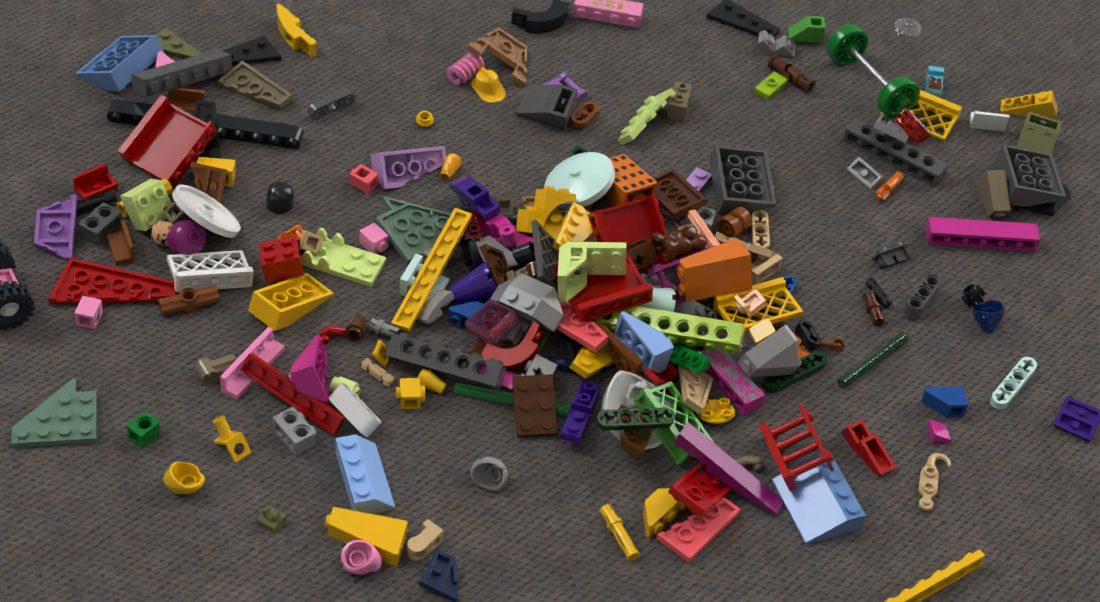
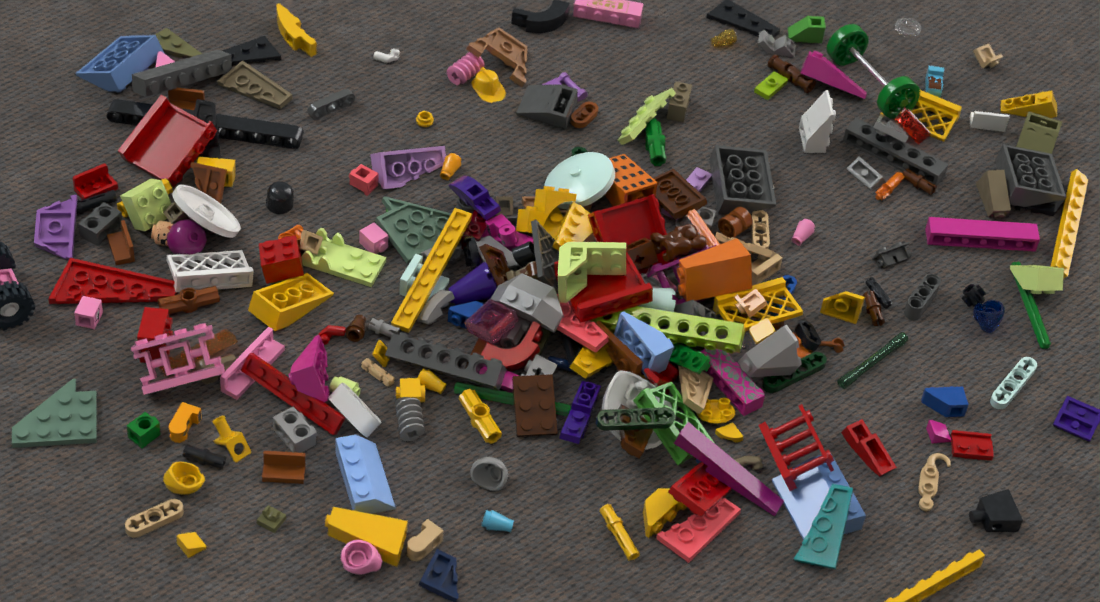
none -> tan beam [125,499,184,538]
none -> bright pink fence [131,323,225,395]
none -> red brick [137,307,174,363]
none -> clear orange wing [159,329,238,376]
none -> light orange leg [169,402,202,443]
none -> yellow slope [176,532,207,558]
none -> black pin [182,444,226,470]
none -> dark orange panel [262,451,306,484]
none -> white arm [374,49,400,63]
none -> light grey piece [395,397,425,441]
none -> yellow piece [459,389,502,444]
none -> medium azure cone [482,510,514,532]
none -> green piece [645,119,666,166]
none -> clear yellow cone [711,29,737,48]
none -> yellow tile [715,423,743,442]
none -> bright pink cone [791,219,815,246]
none -> teal wing [794,484,853,570]
none -> white slope [799,90,836,153]
none -> dark pink wedge [801,51,866,99]
none -> yellow slope [820,291,865,324]
none -> reddish brown pin [902,168,937,195]
none -> red plate [951,430,994,461]
none -> black torso [969,489,1023,532]
none -> tan bracket [973,44,1003,68]
none -> yellowish green slope [1010,265,1064,294]
none -> green axle [1012,261,1051,349]
none -> yellow plate [1050,169,1088,279]

